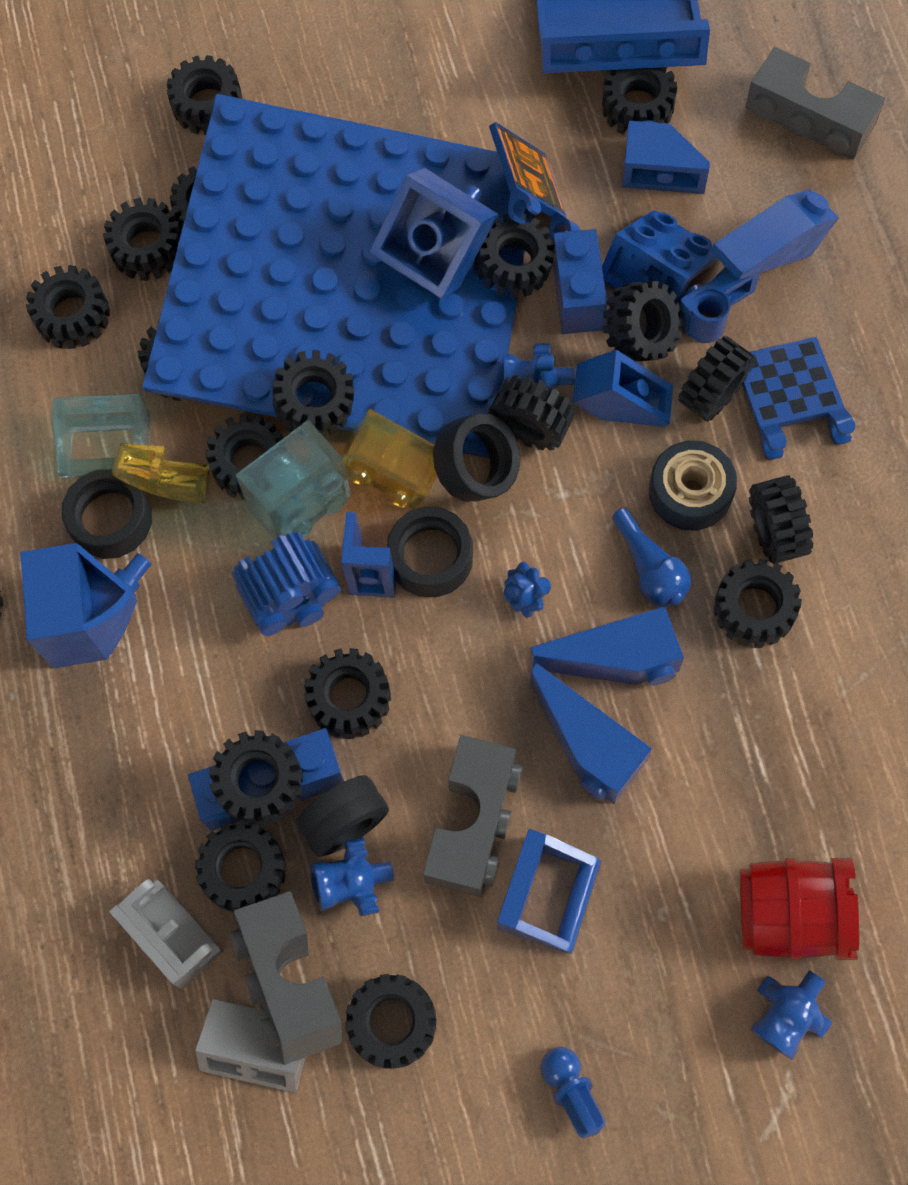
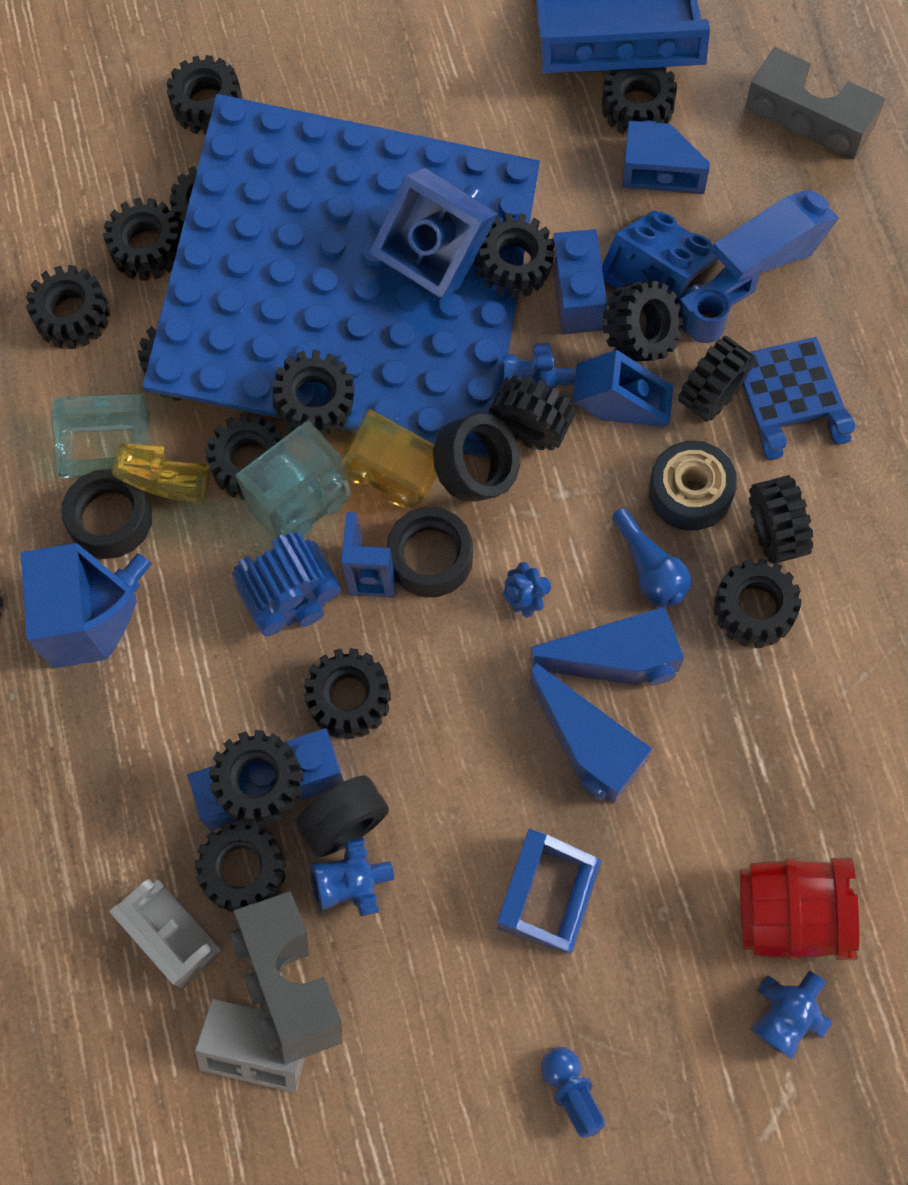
black tyre [345,974,437,1069] -> none
dark grey arch [423,735,523,897] -> none
flag [489,122,580,239] -> none

